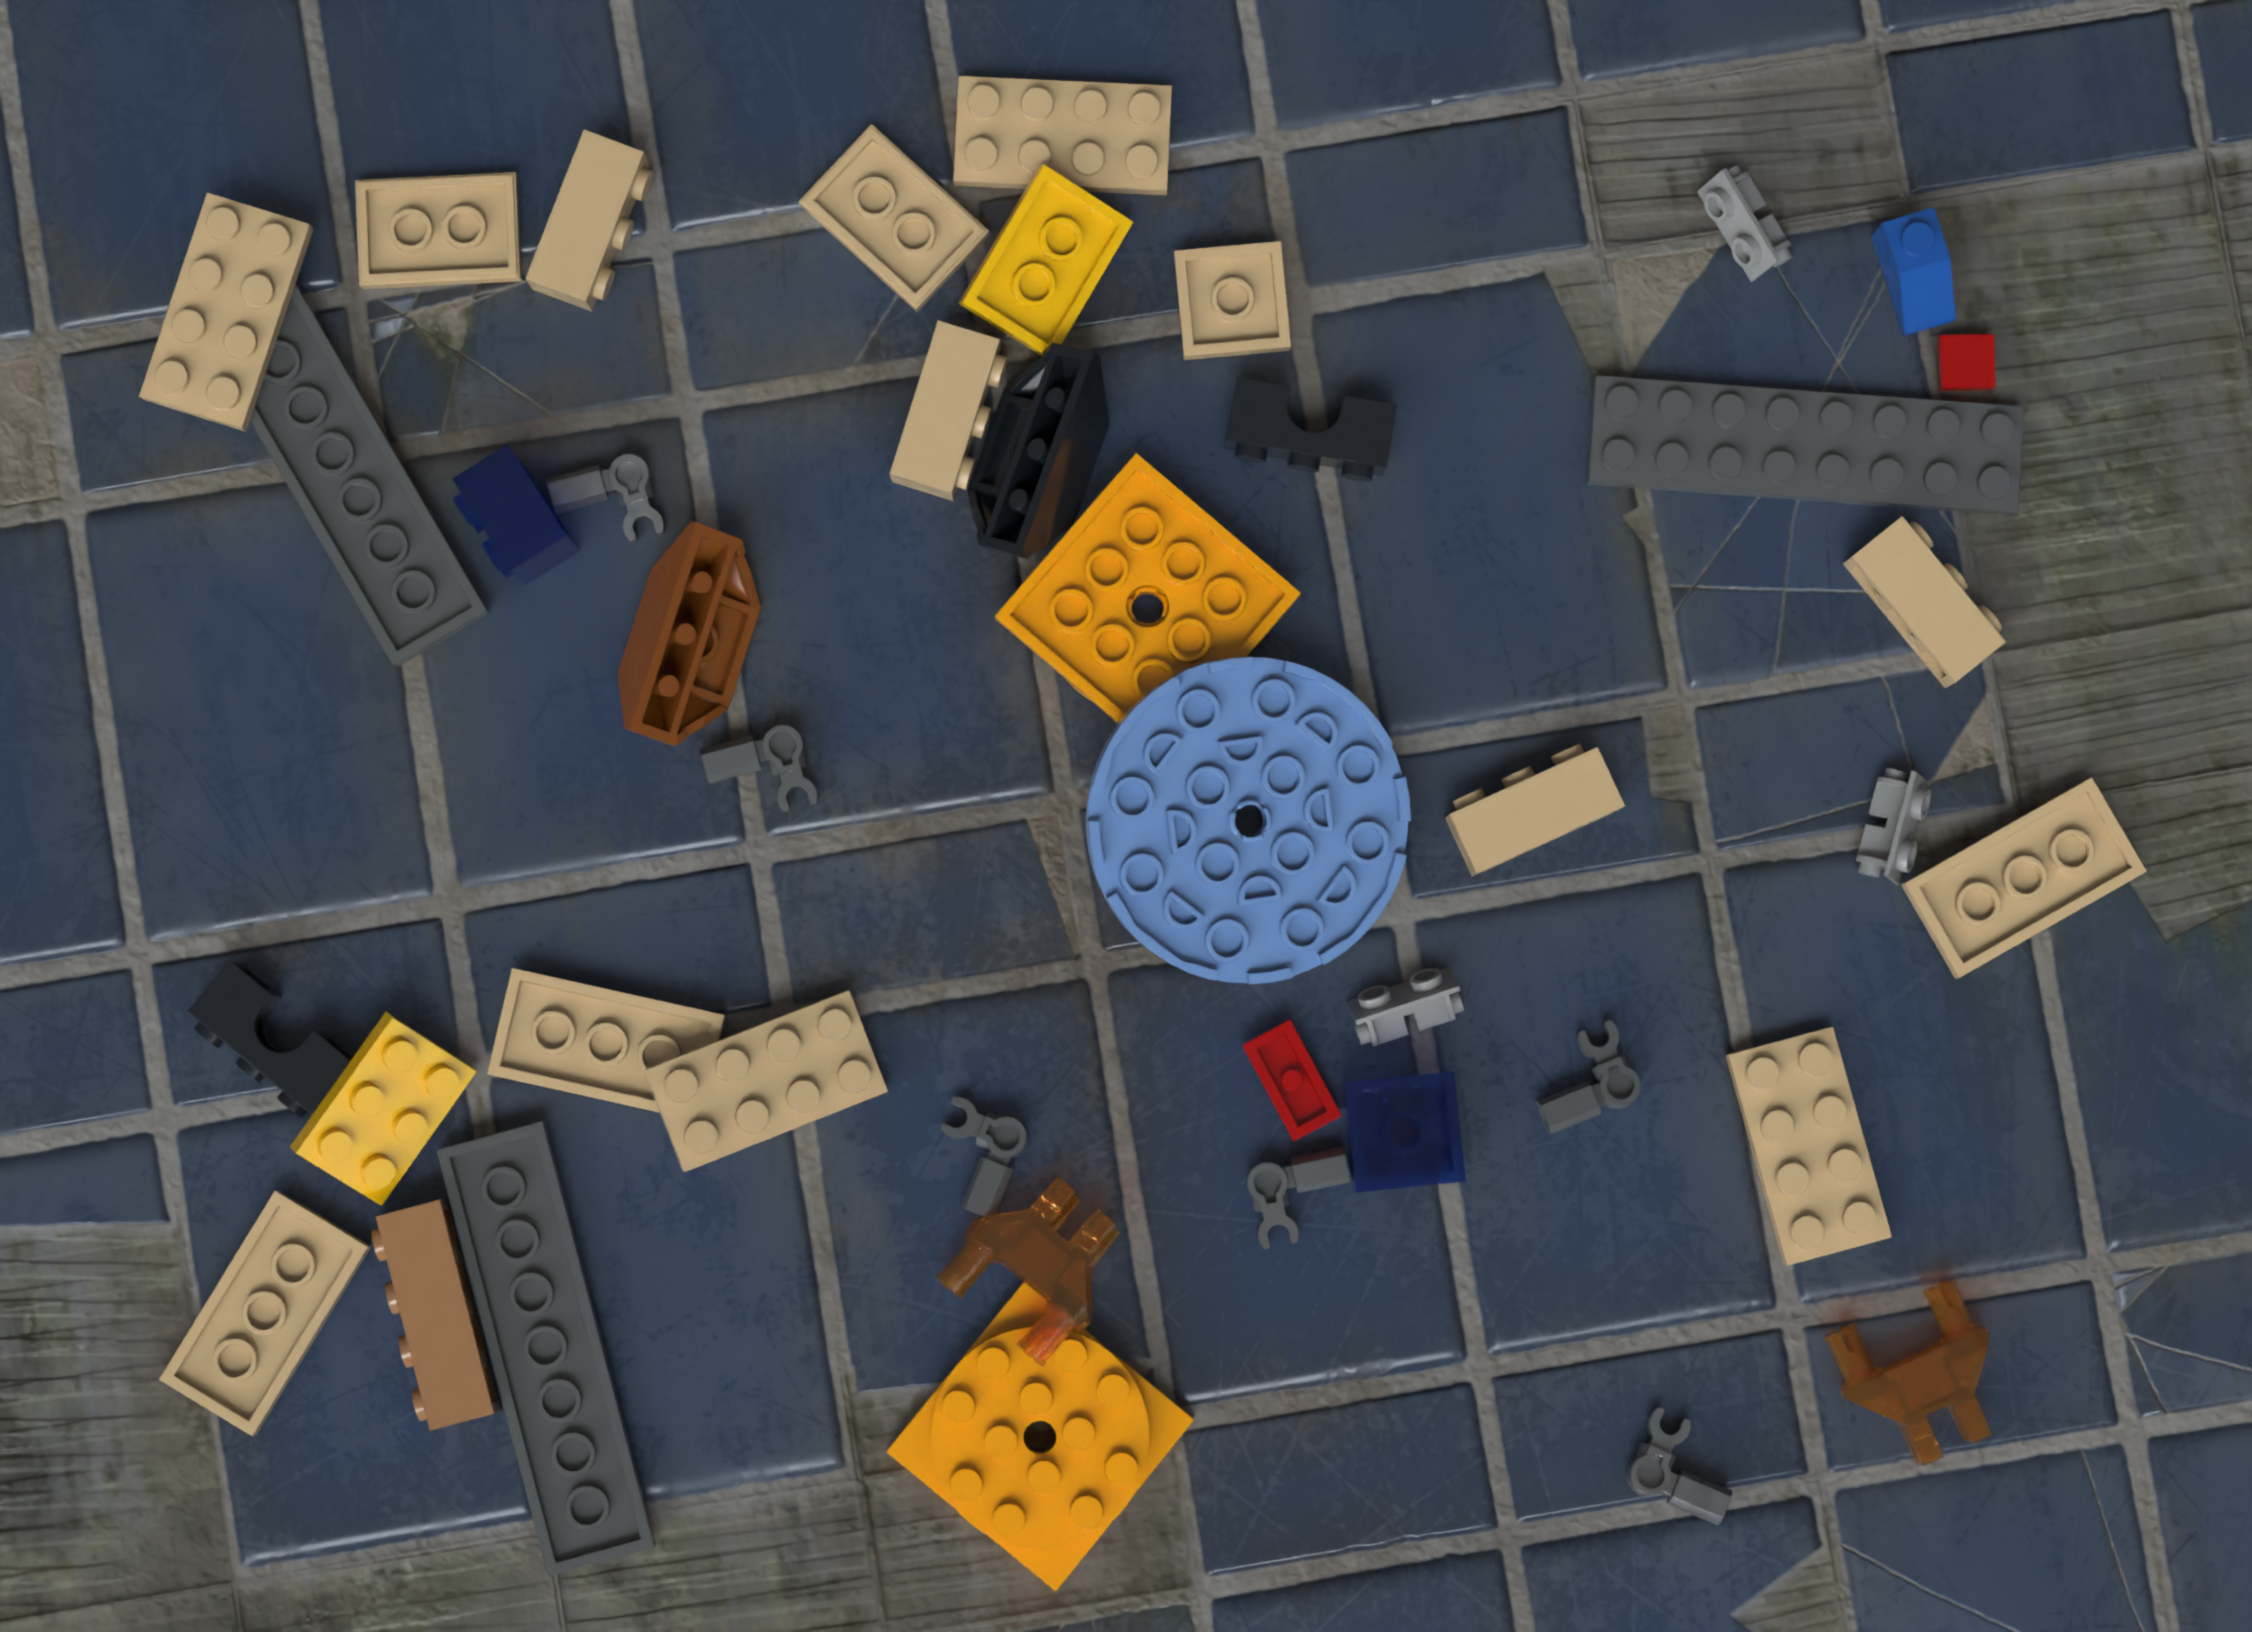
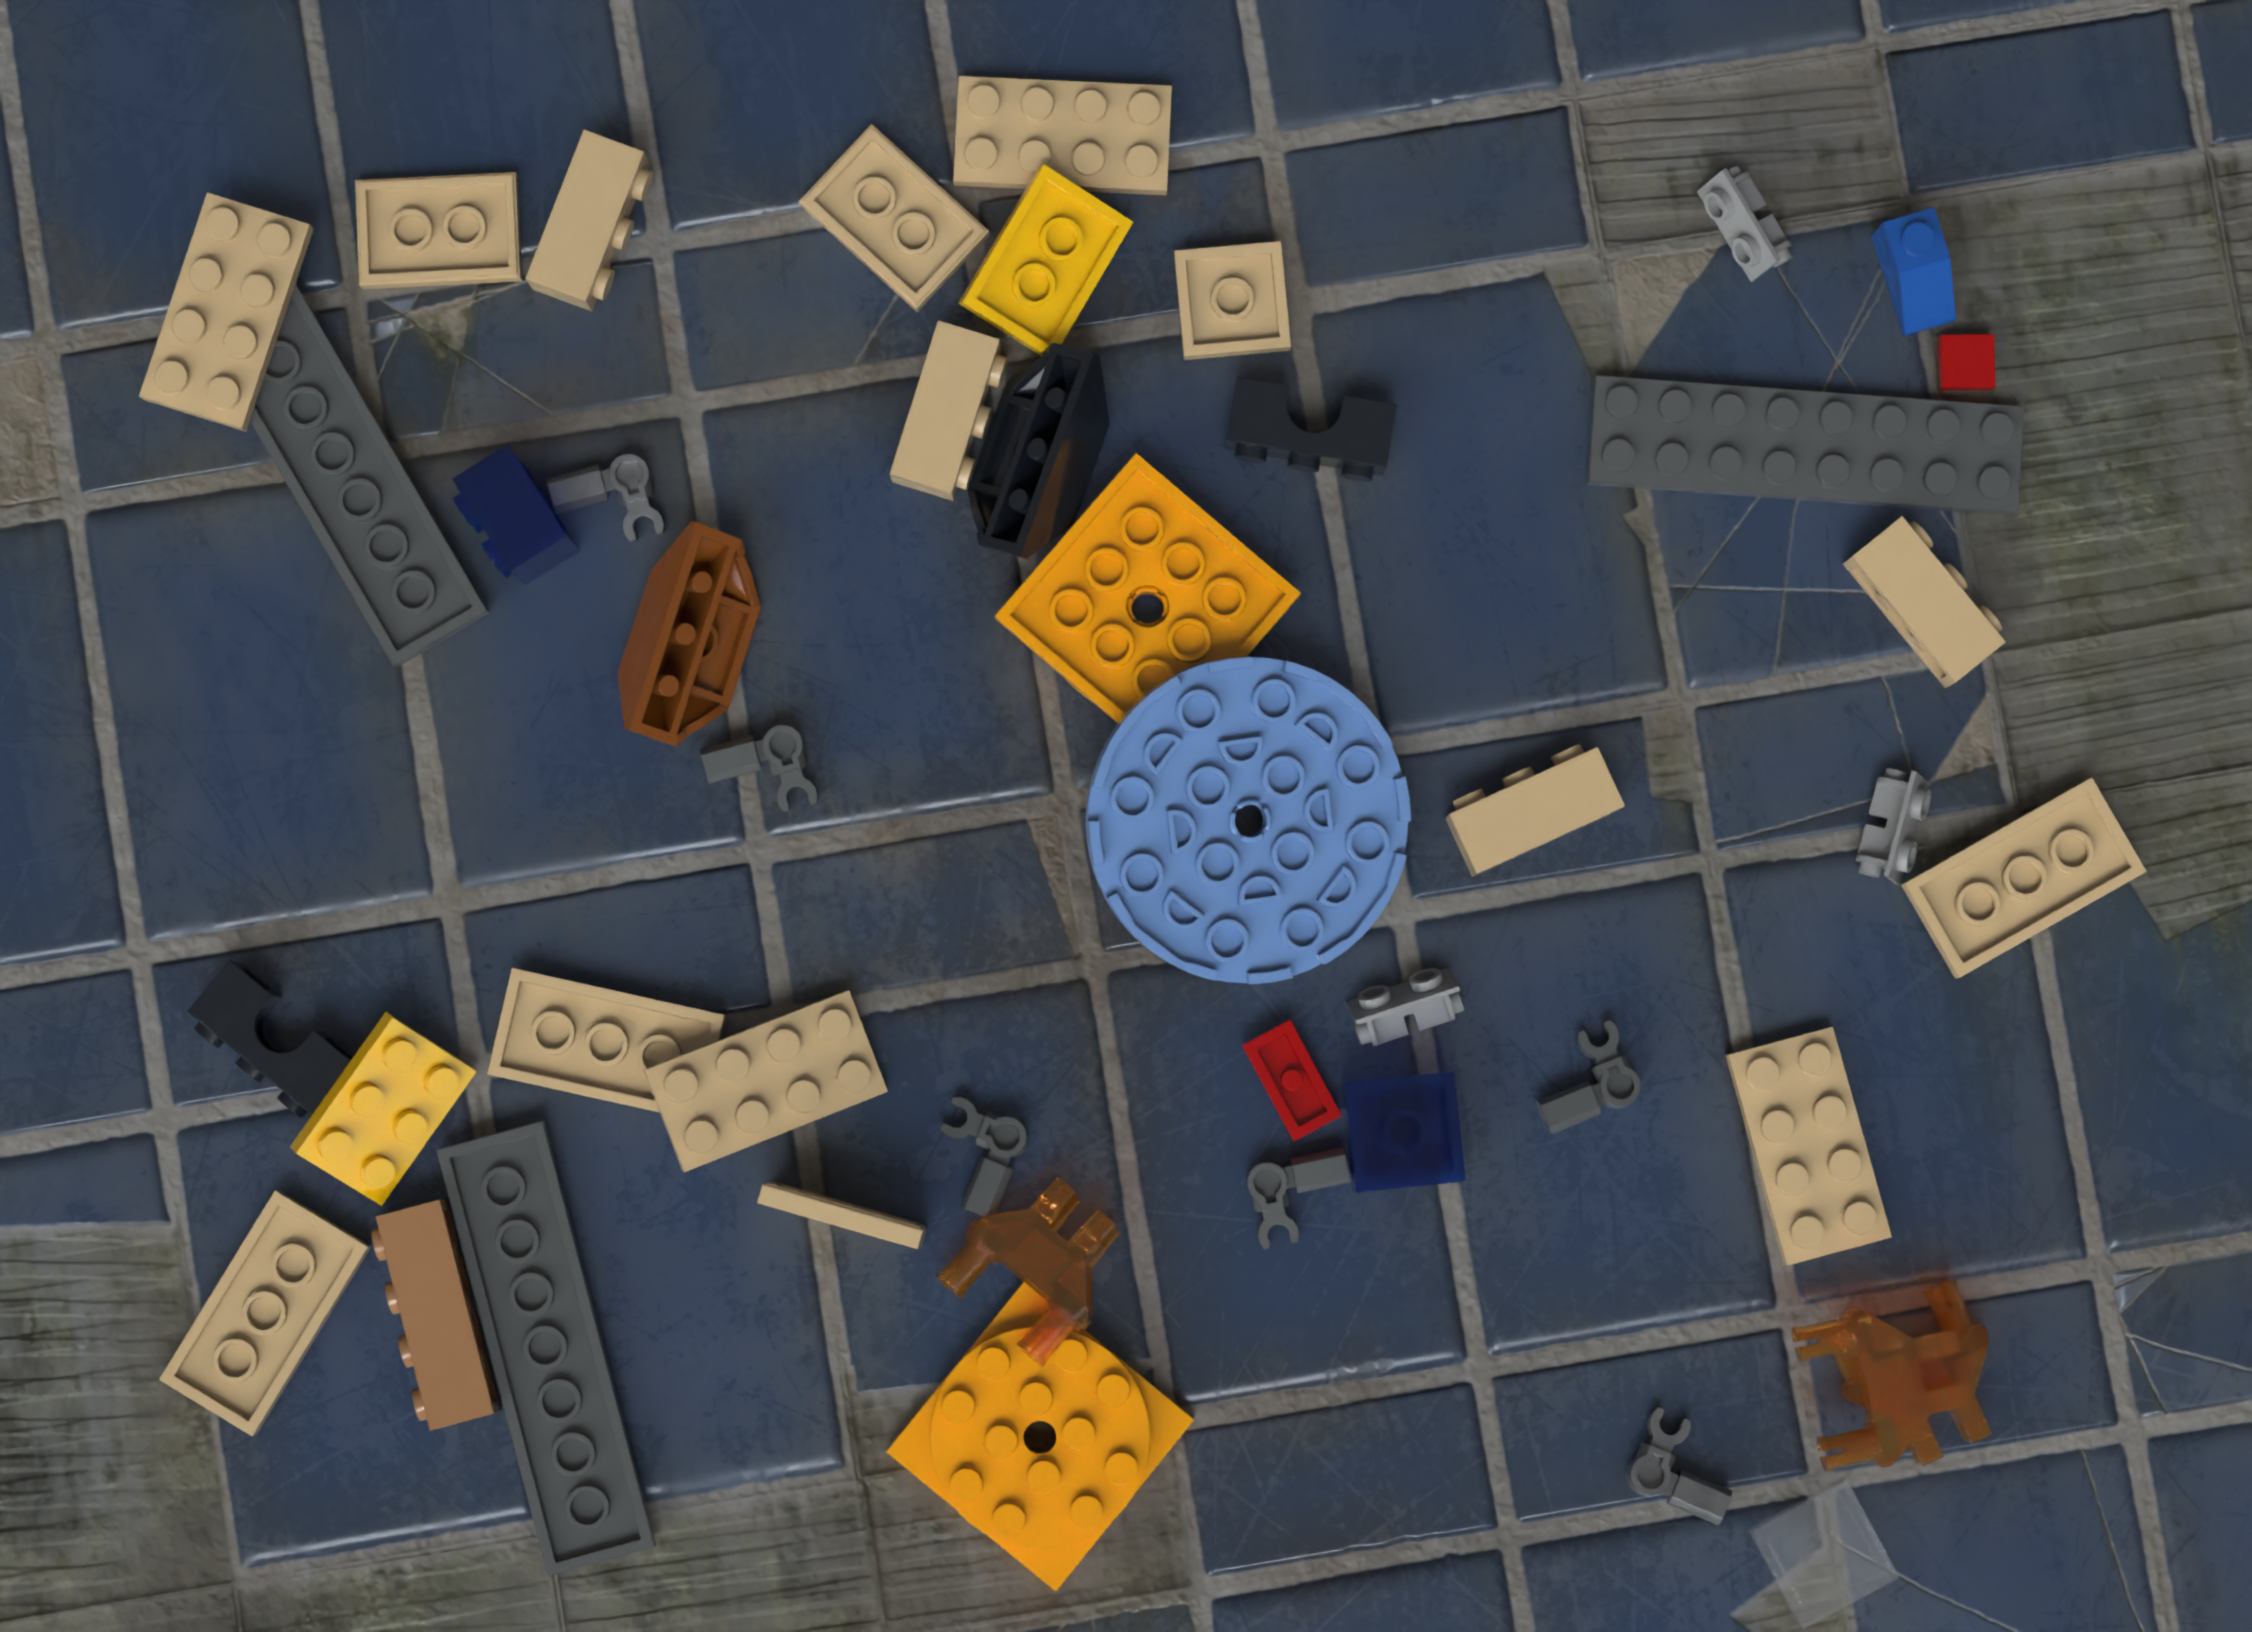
none -> tan tile [757,1182,927,1249]
none -> clear tile [1748,1479,1899,1629]
none -> clear orange connector [1792,1307,1974,1472]

